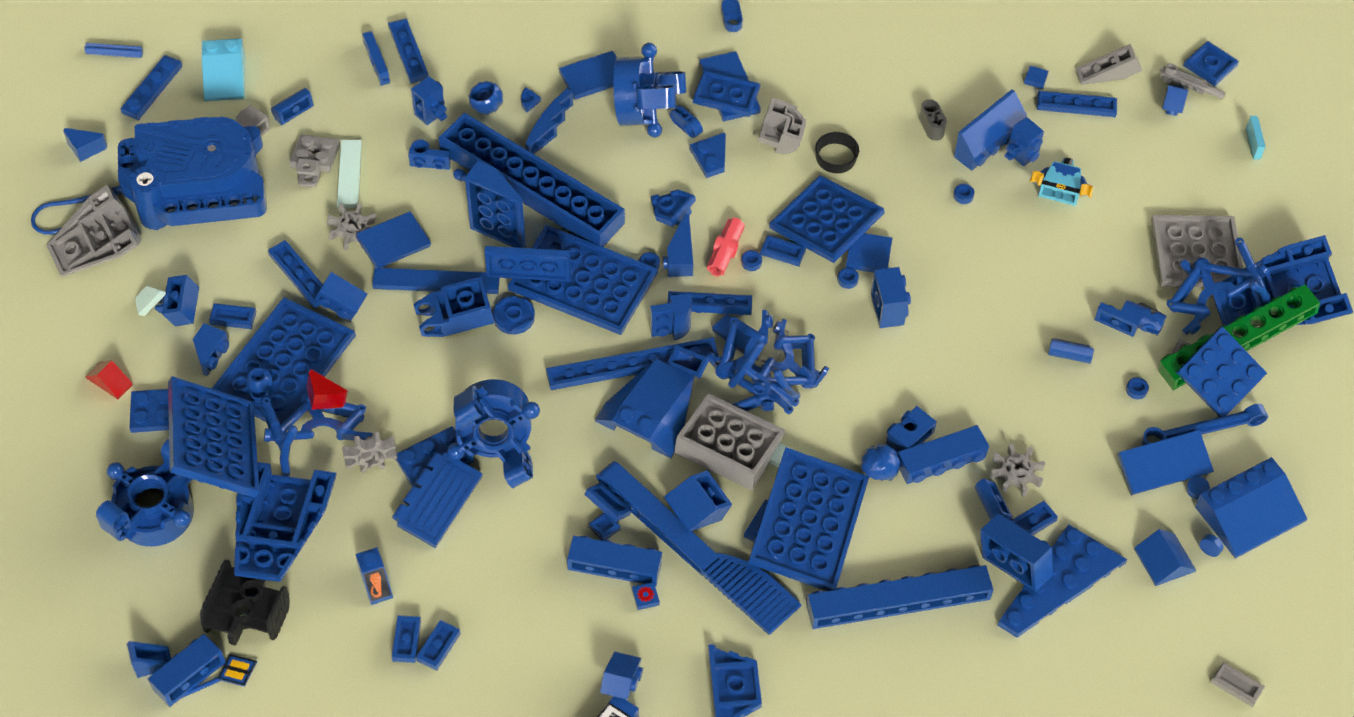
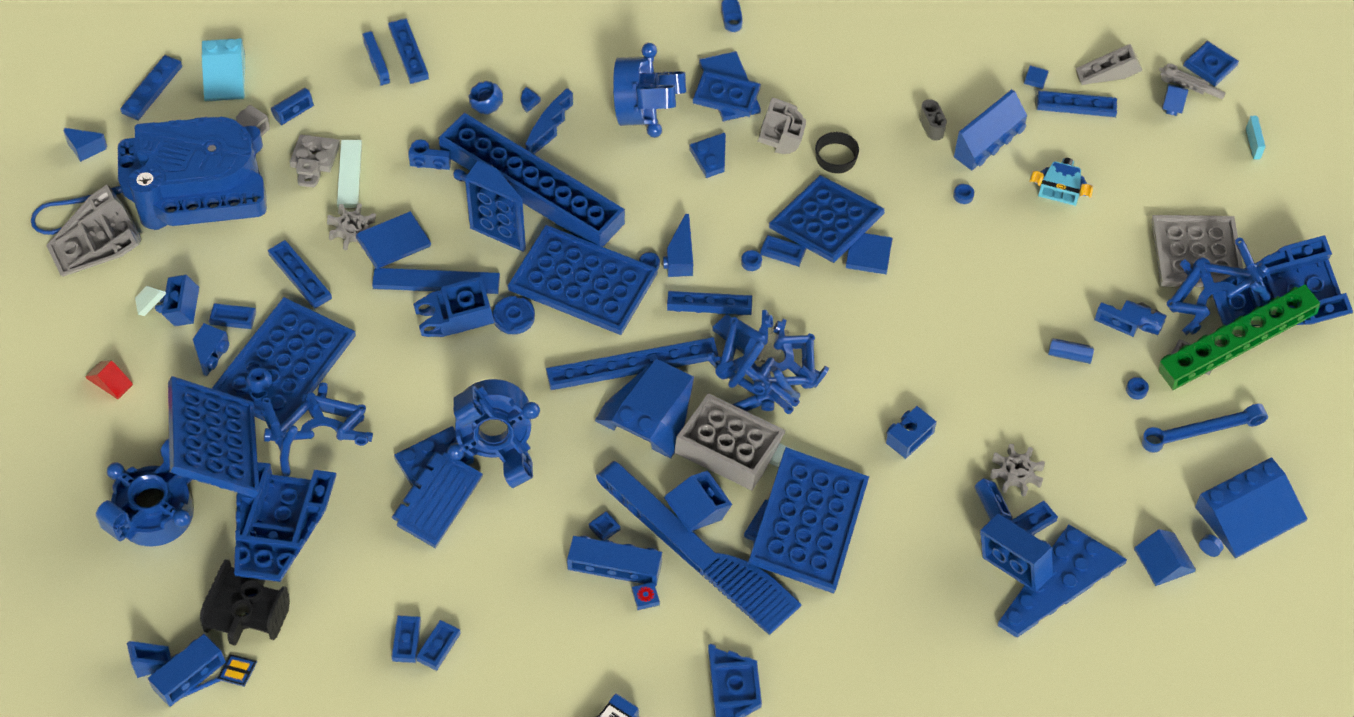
axle [84,43,143,58] -> none
blue plate [129,389,169,433] -> none
red slope [306,369,348,410] -> none
blue brick [314,272,367,321] -> none
light grey gear [342,432,397,473] -> none
slope [355,547,393,605] -> none
blue brick [411,76,447,125] -> none
blue tile [485,246,571,282] -> none
blue tile [559,50,617,100] -> none
blue tile [584,482,632,523] -> none
blue brick [600,651,643,700] -> none
blue brick [650,293,692,341] -> none
blue plate [651,189,696,227] -> none
blue slope [667,345,710,379] -> none
blue piece [669,105,703,138] -> none
coral piece [707,217,745,277] -> none
blue brick [807,565,993,629] -> none
blue tile [838,268,859,289] -> none
blue hair [861,444,901,481] -> none
blue brick [871,267,911,328] -> none
blue brick [897,425,989,484] -> none
blue brick [1004,117,1044,166] -> none
blue tile [1117,430,1214,496] -> none
blue plate [1176,327,1267,417] -> none
blue tile [1186,476,1210,499] -> none
light grey tile [1211,662,1265,707] -> none

